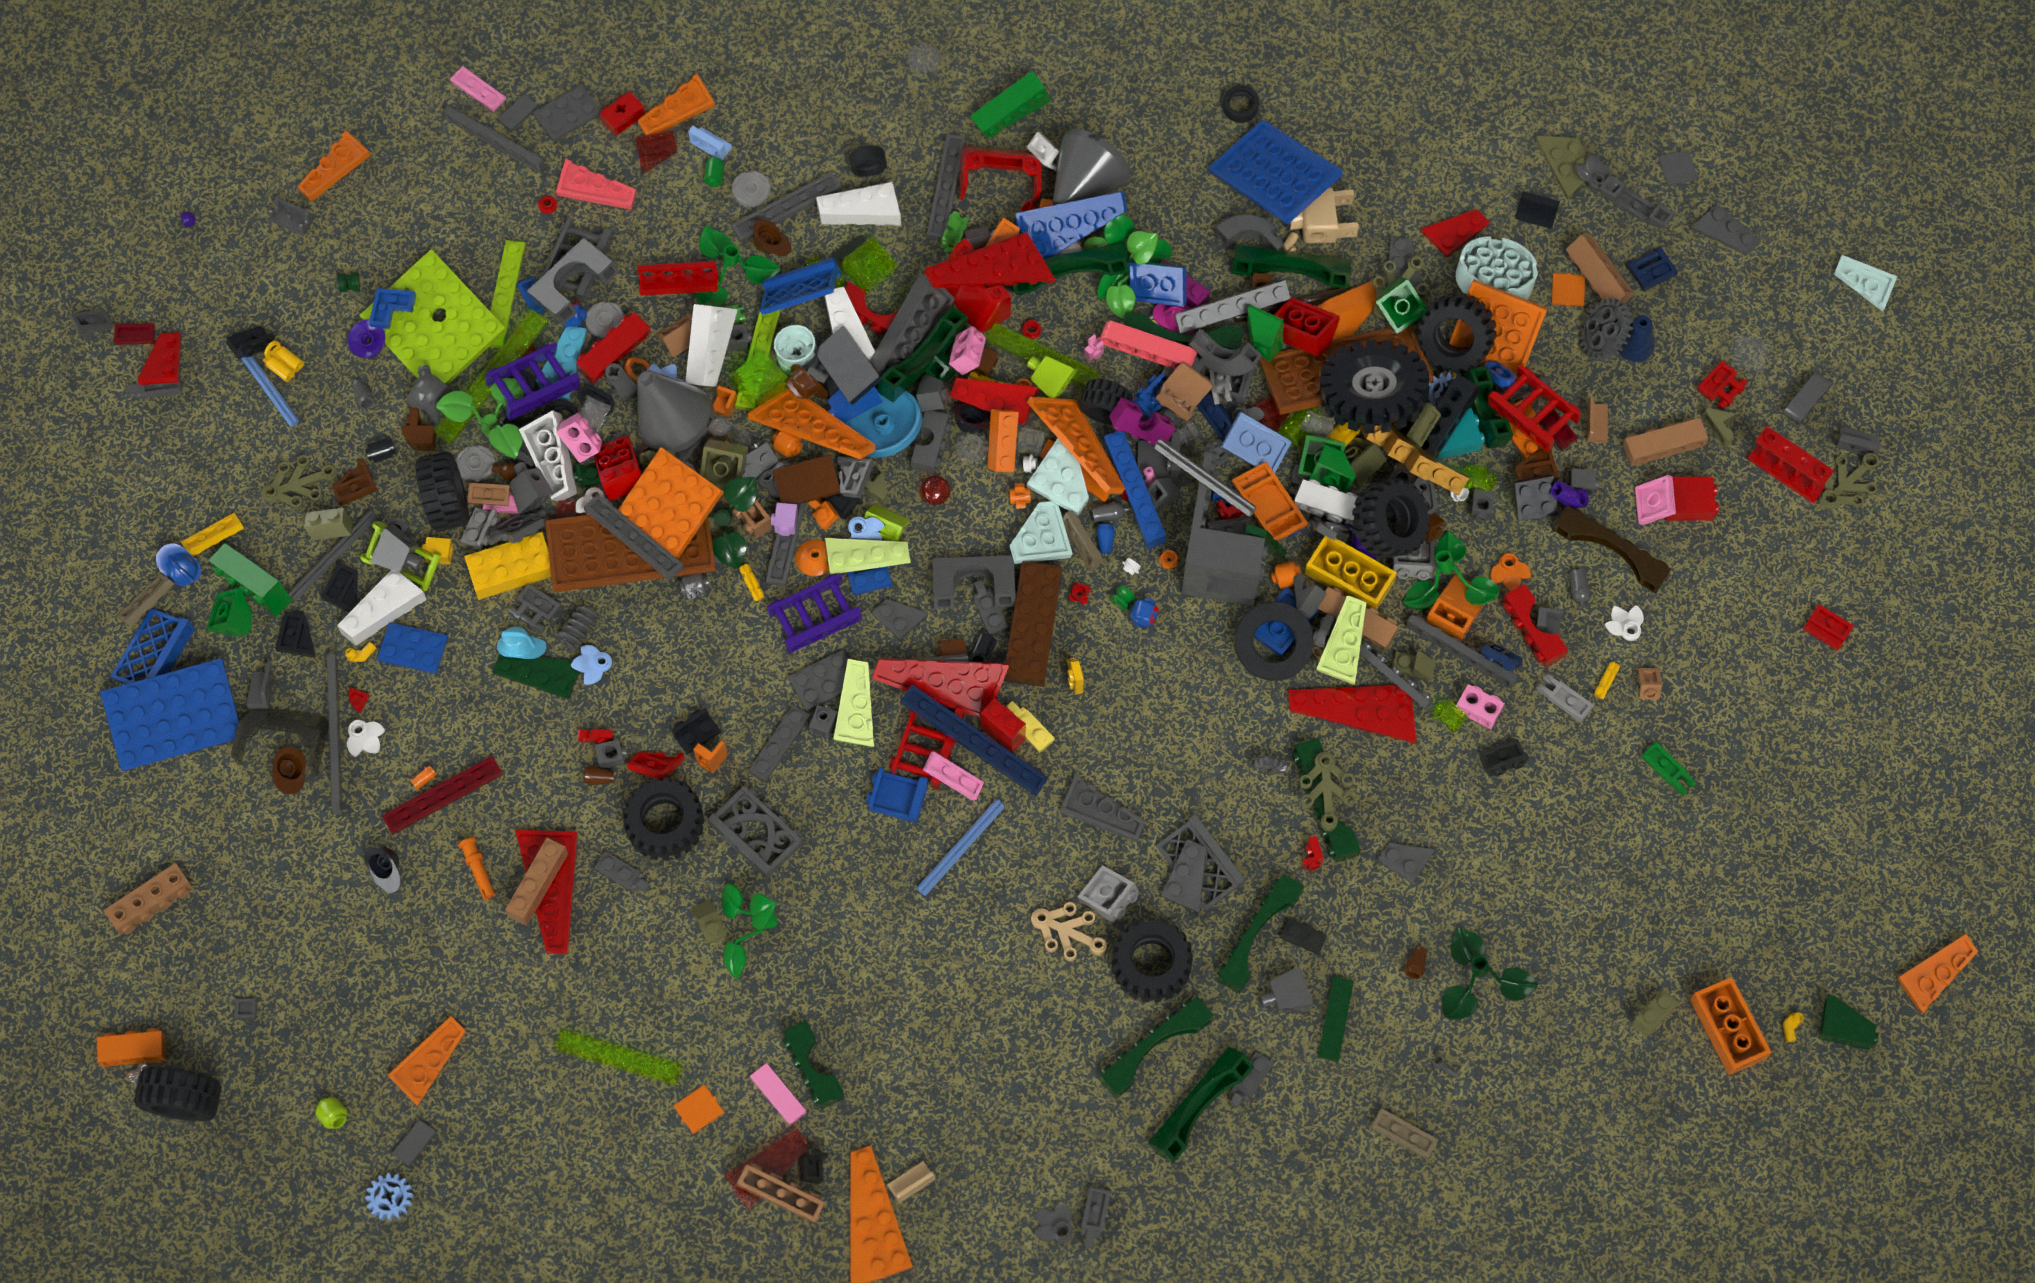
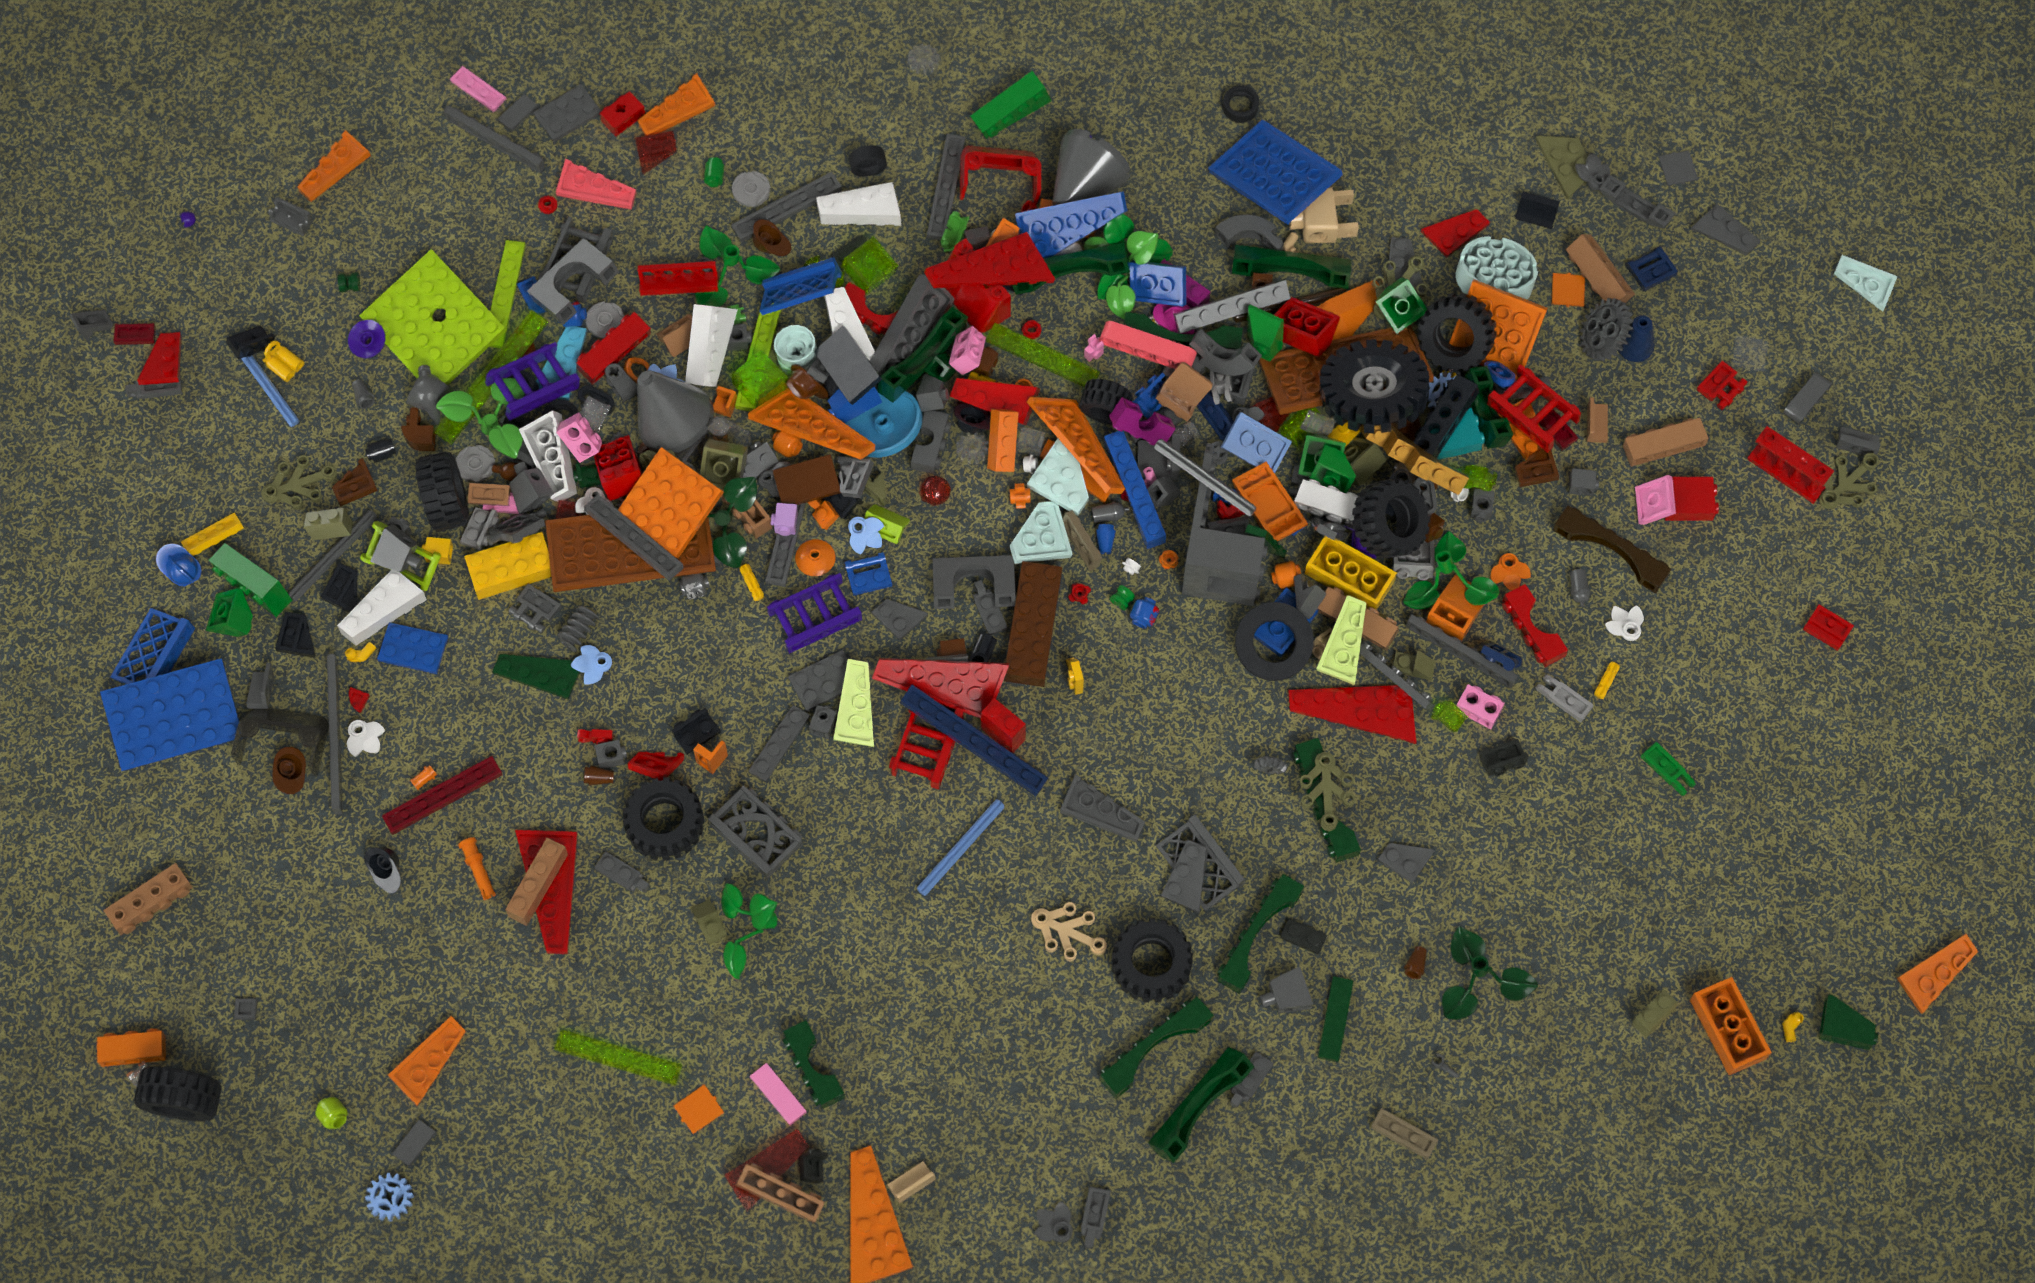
dark tan plate [117,574,174,626] -> none
blue plate [369,288,416,329] -> none
medium azure piece [497,626,546,659] -> none
light blue bracket [688,126,732,160] -> none
yellowish green wing [825,538,910,575] -> none
blue panel [866,768,928,823] -> none
bright pink tile [923,752,984,801] -> none
light yellow hinge [1006,701,1055,753] -> none
white panel [1027,131,1060,172] -> none
lime torso [1027,356,1078,399] -> none
light grey plate [1078,865,1138,923] -> none
red bracket [1302,836,1324,871] -> none
dark grey plate [1313,614,1336,648] -> none
olive plate [1407,403,1441,447] -> none
black plate [1513,475,1558,521] -> none
dark grey panel [1535,607,1563,635] -> none
dark purple piece [1550,481,1589,508] -> none
medium nougat bracket [1638,668,1662,699] -> none
olive slope [1702,408,1736,448] -> none

